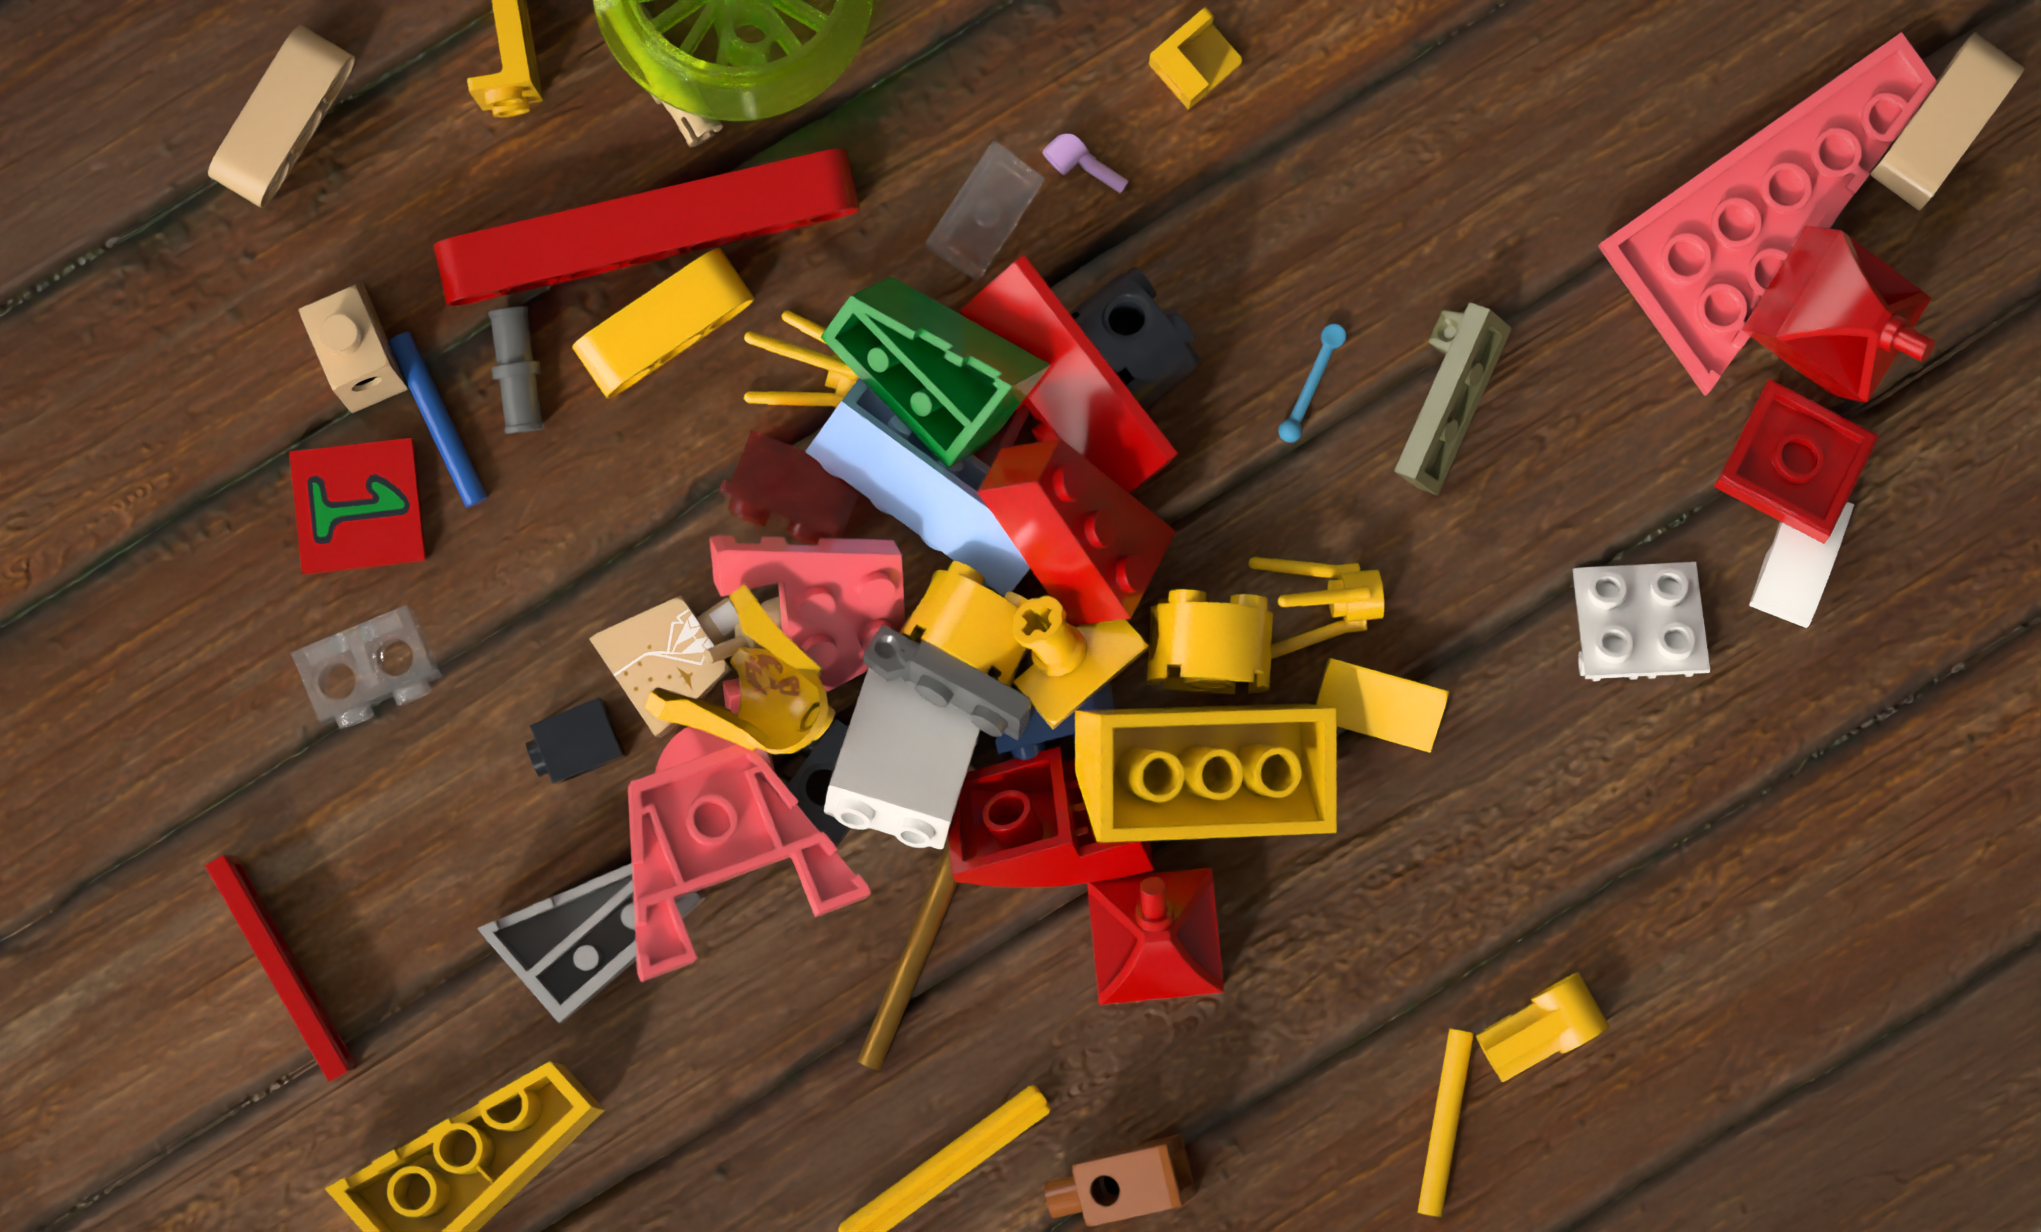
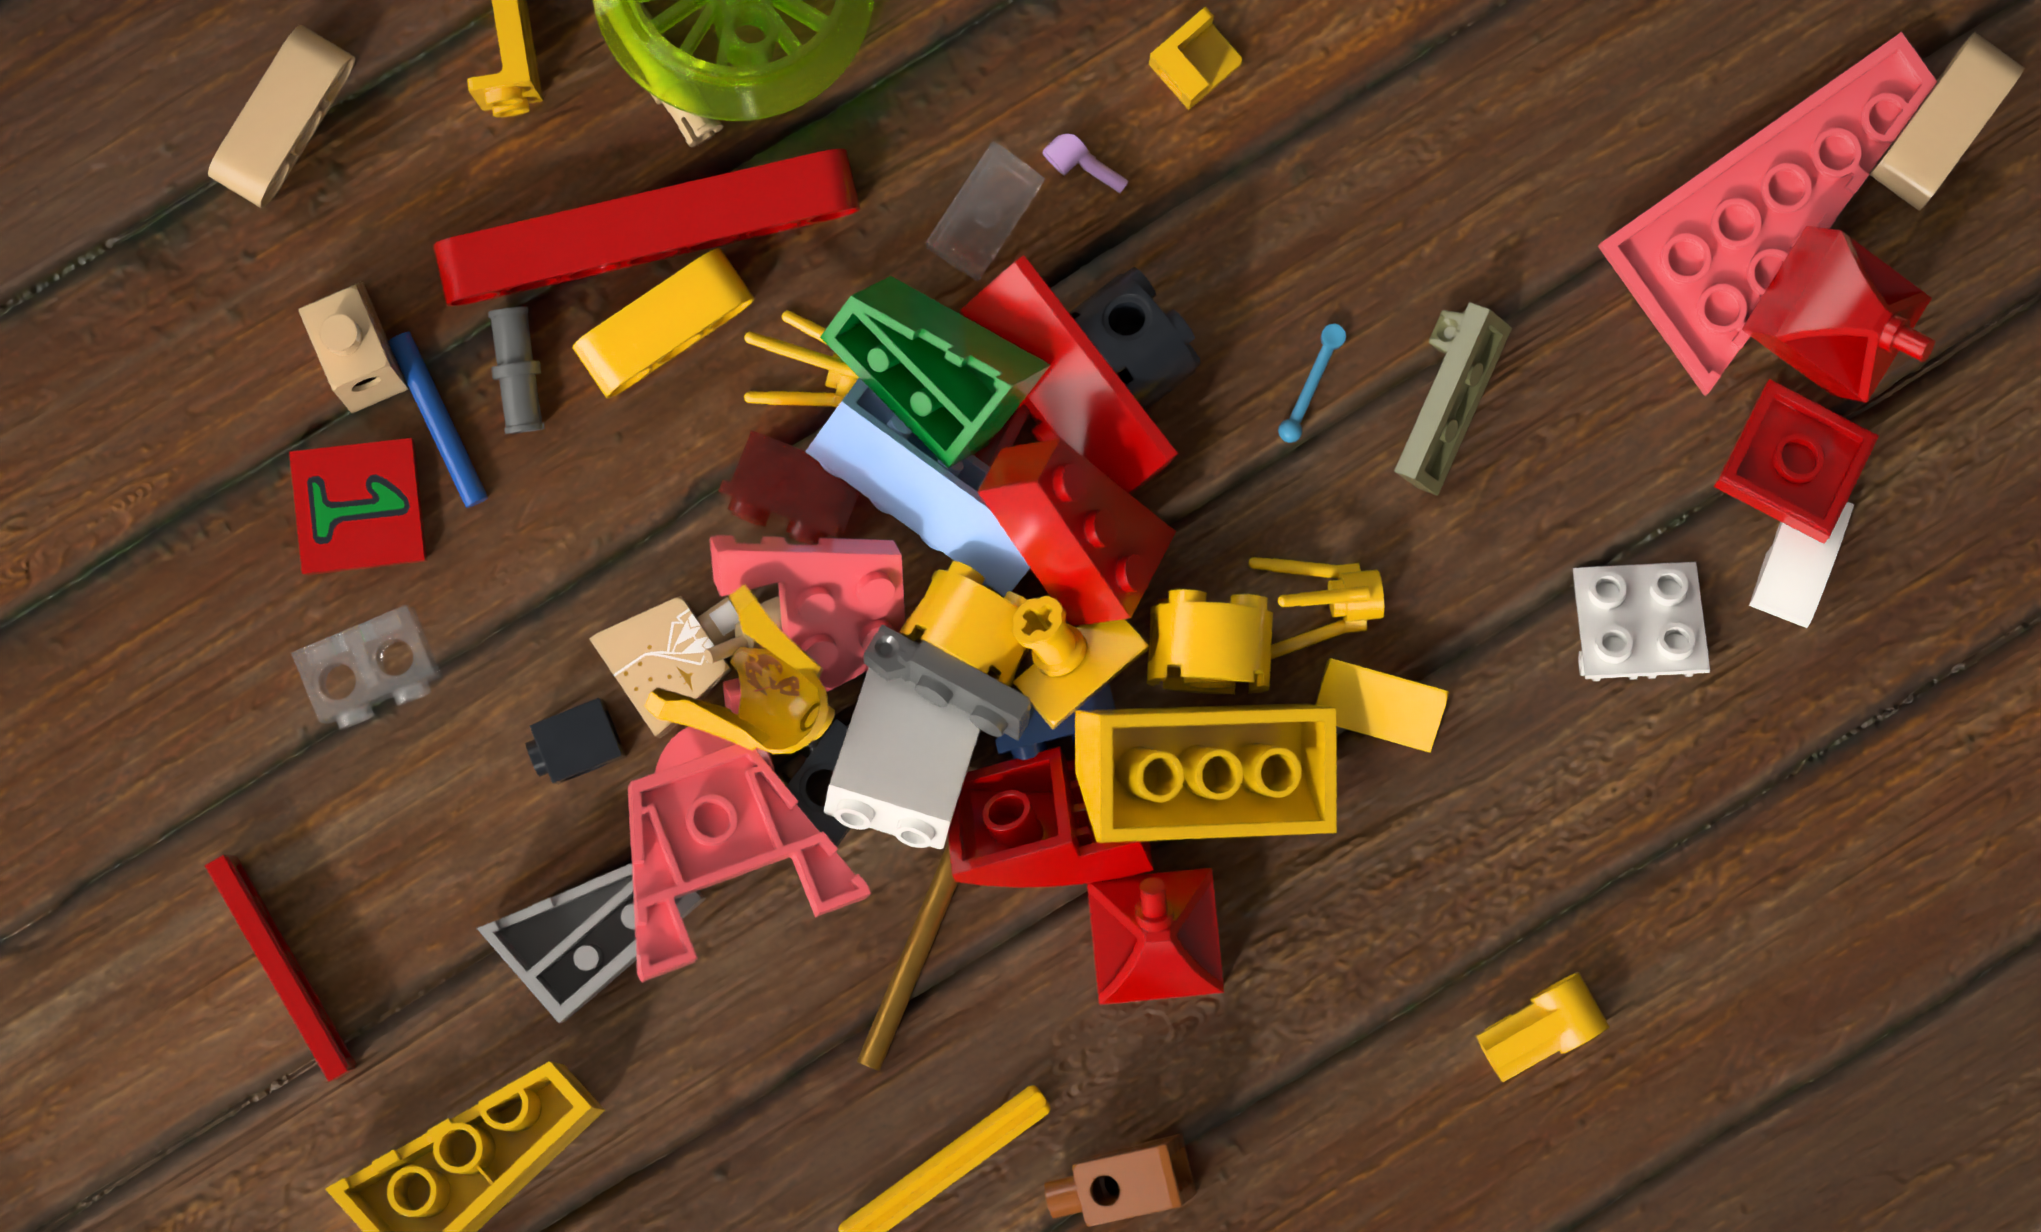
yellow bar [1417,1028,1474,1217] -> none

